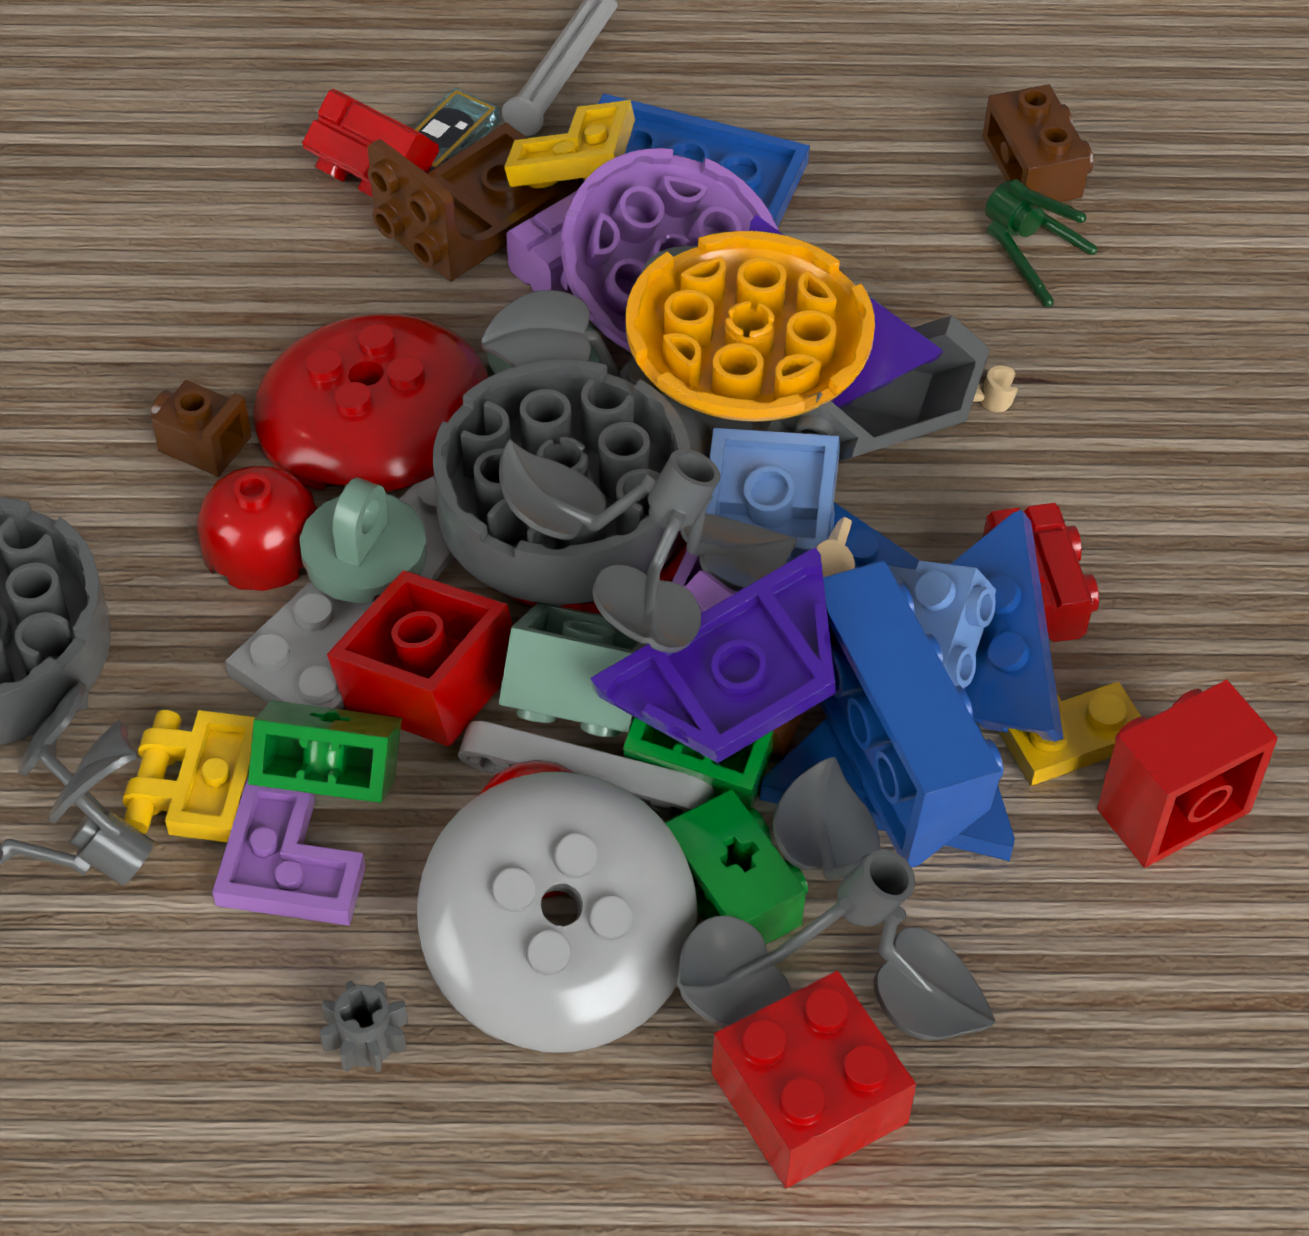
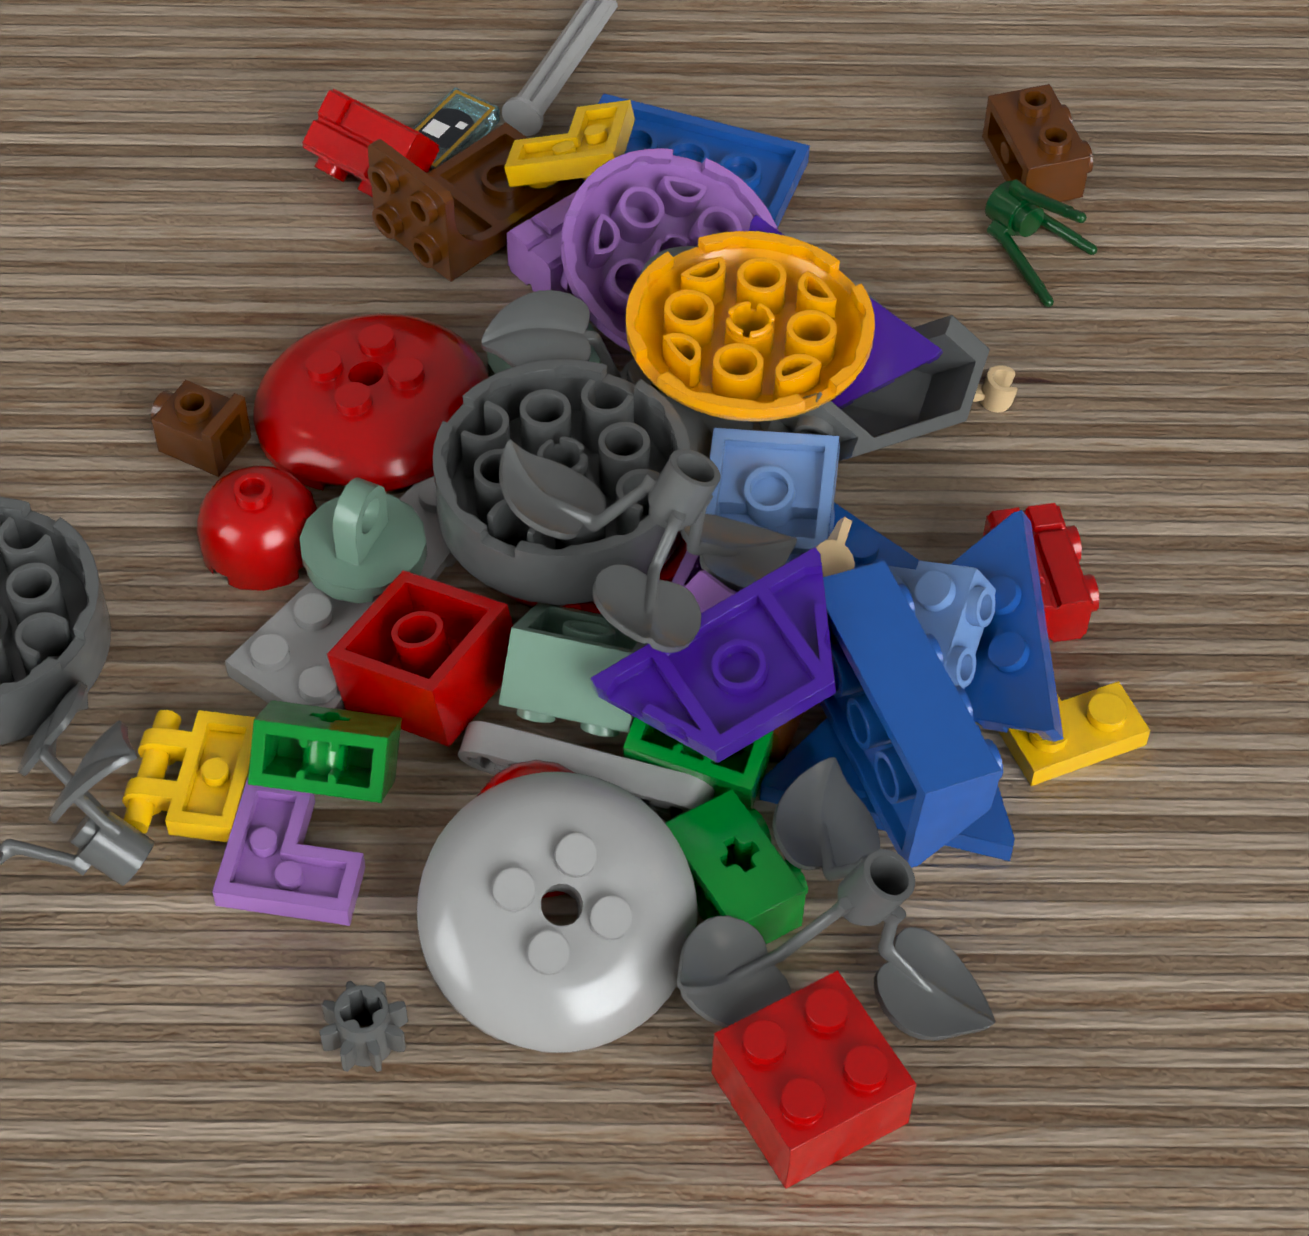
red brick [1097,679,1278,868] -> none

